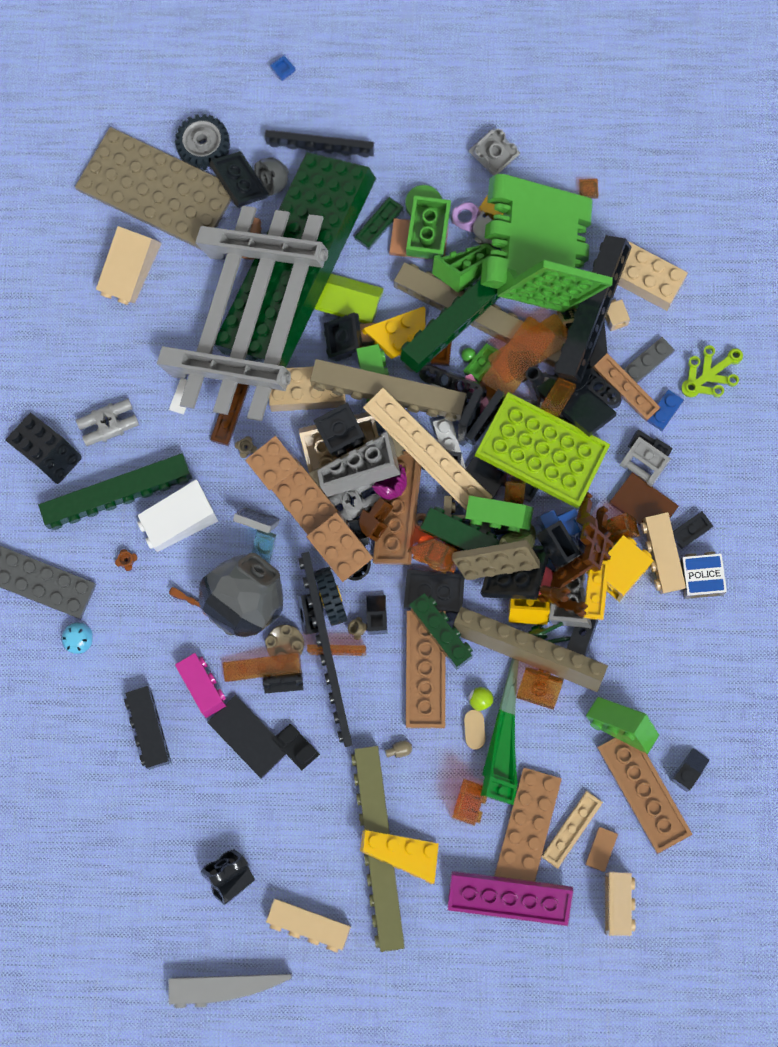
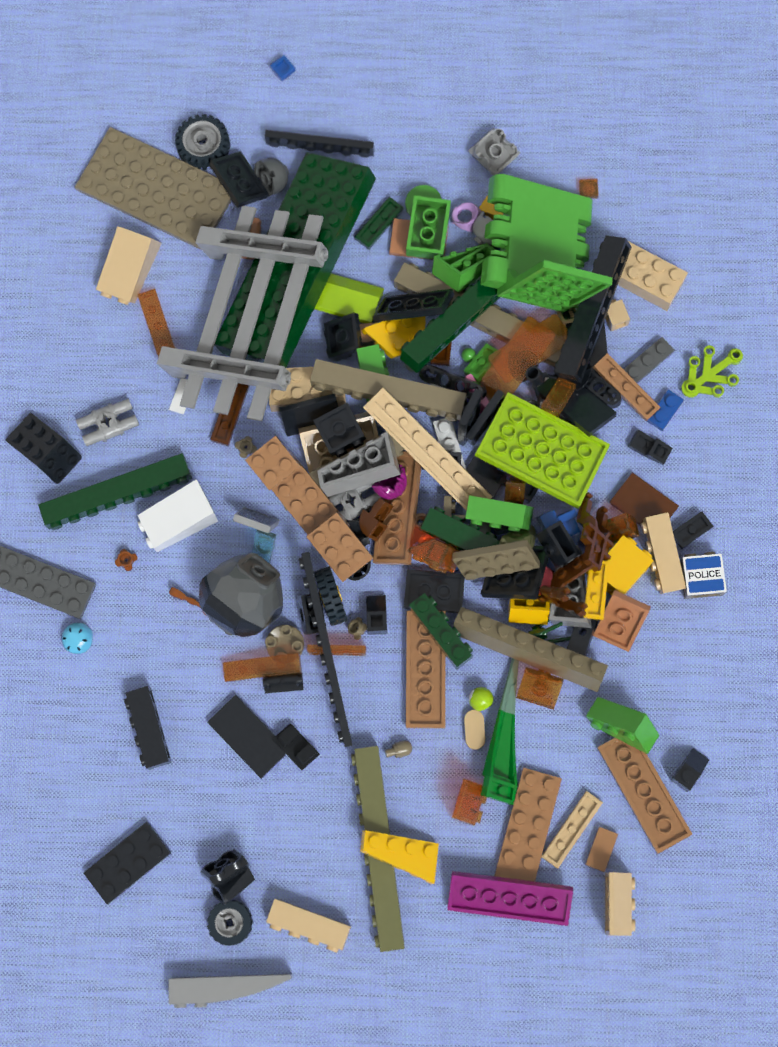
dark pink brick [175,653,226,718] -> none
light grey plate [620,437,671,487] -> none
none -> black plate [83,822,171,905]
none -> clear orange tile [137,289,175,358]
none -> black wheel [207,900,253,946]
none -> black tile [279,394,338,437]
none -> black tile [373,289,454,322]
none -> nougat plate [593,590,651,652]

